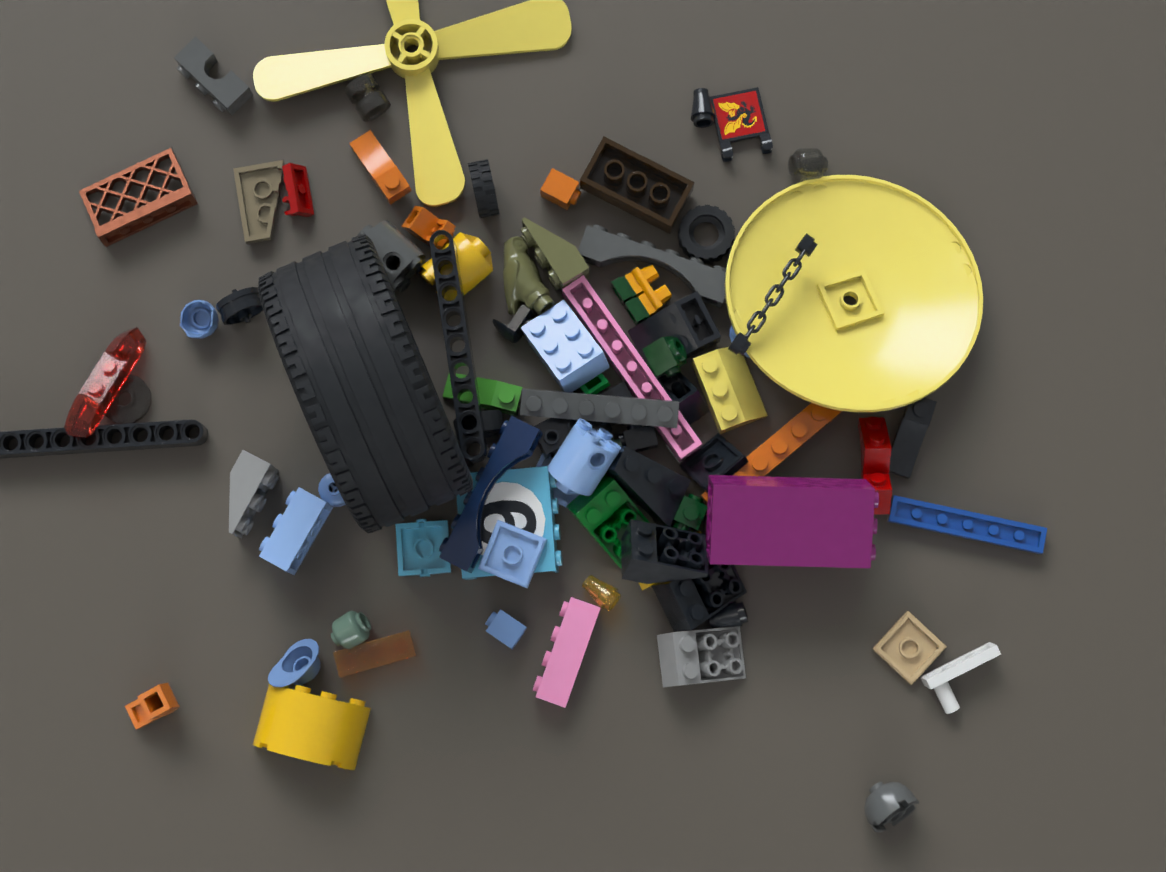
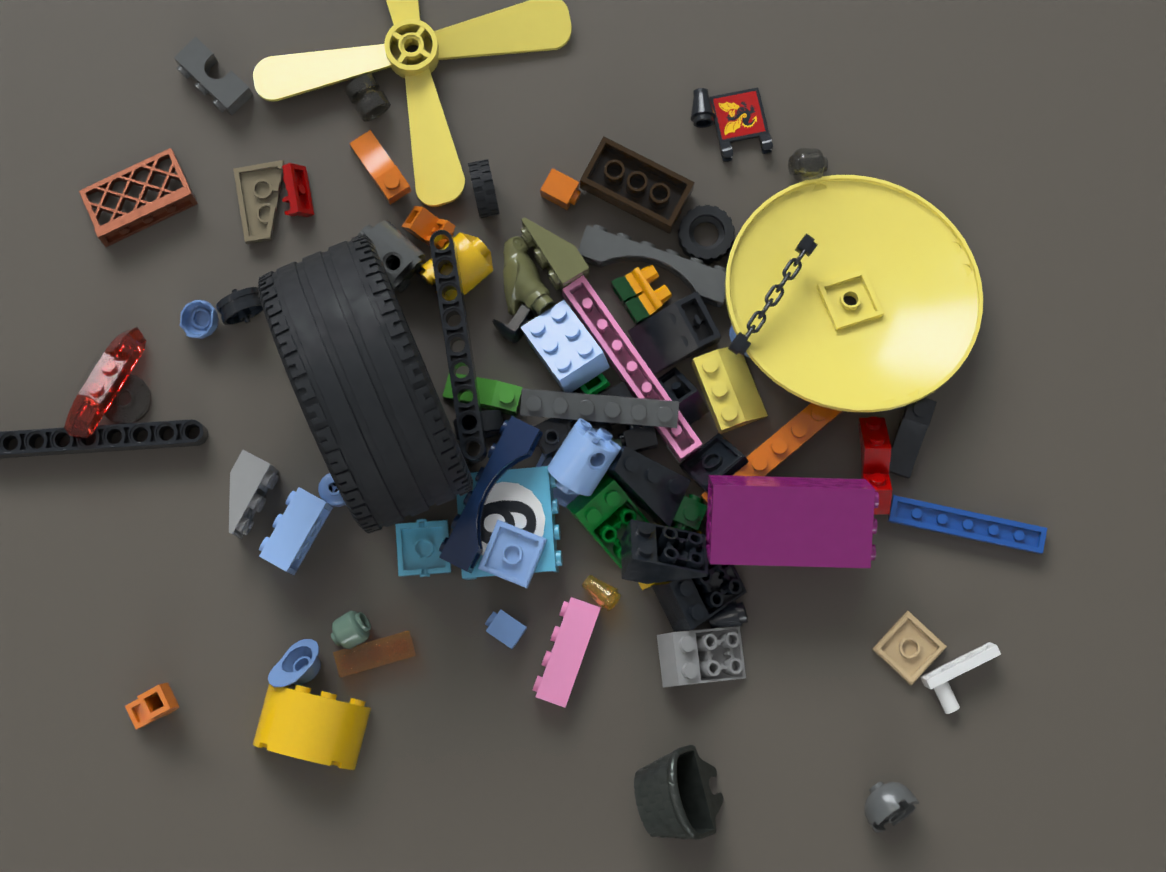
dark green brick [642,336,687,378] -> none
none -> pearl dark grey piece [634,745,724,840]

